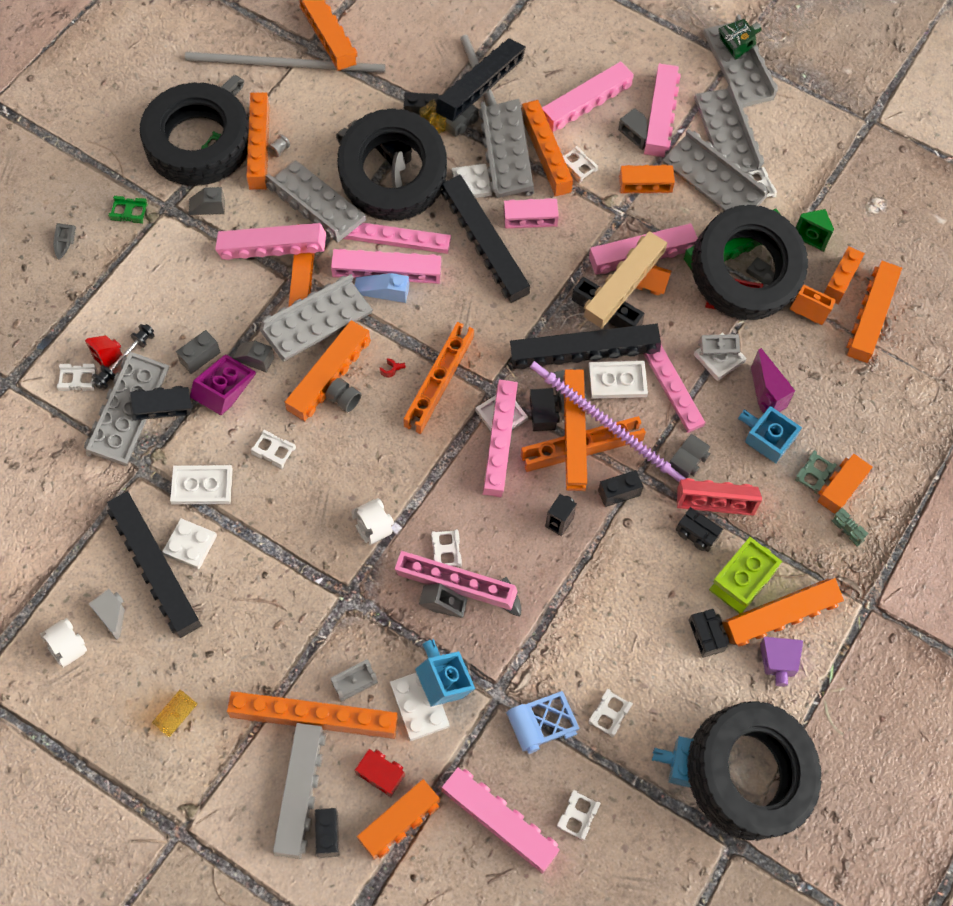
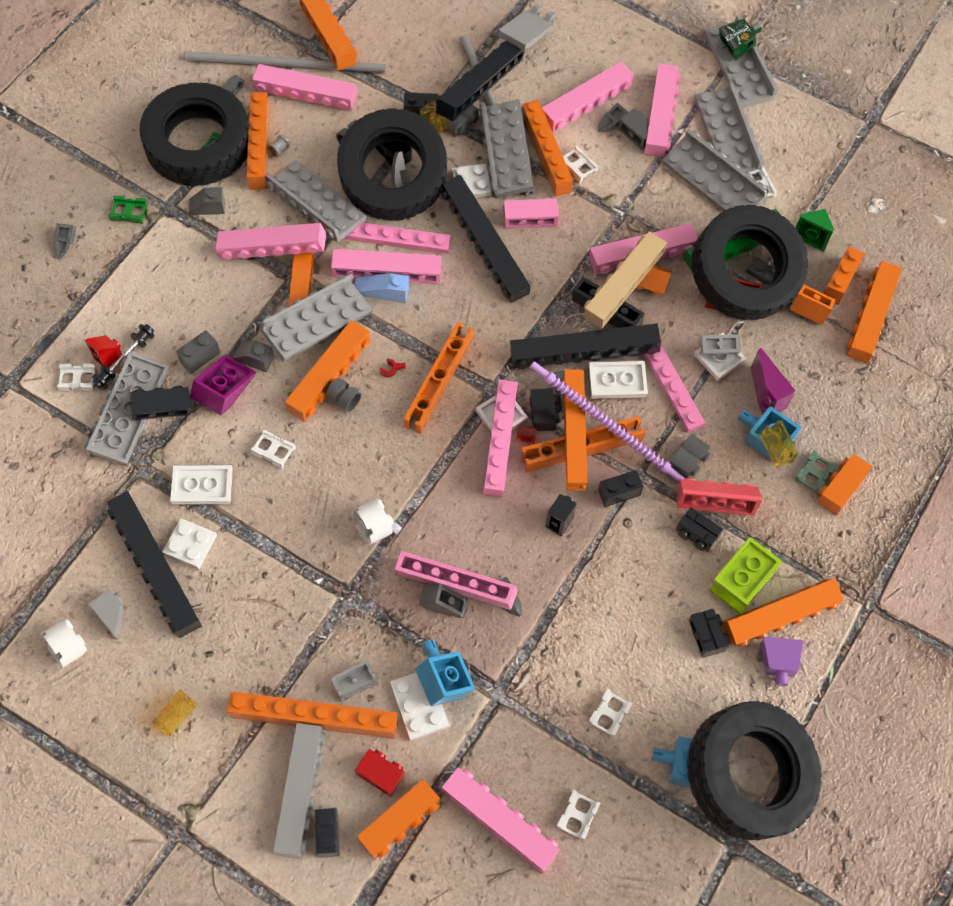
white piece [431,529,462,567] -> none
light blue piece [506,691,580,754] -> none
orange brick [619,165,675,193] -> none
sand green piece [832,507,869,547] -> none
none -> bright pink brick [252,64,357,111]
none -> light grey tile [497,3,556,51]
none -> clear red plate [516,426,537,444]
none -> dark grey plate [598,102,628,132]
none -> clear yellow hinge [760,420,798,468]

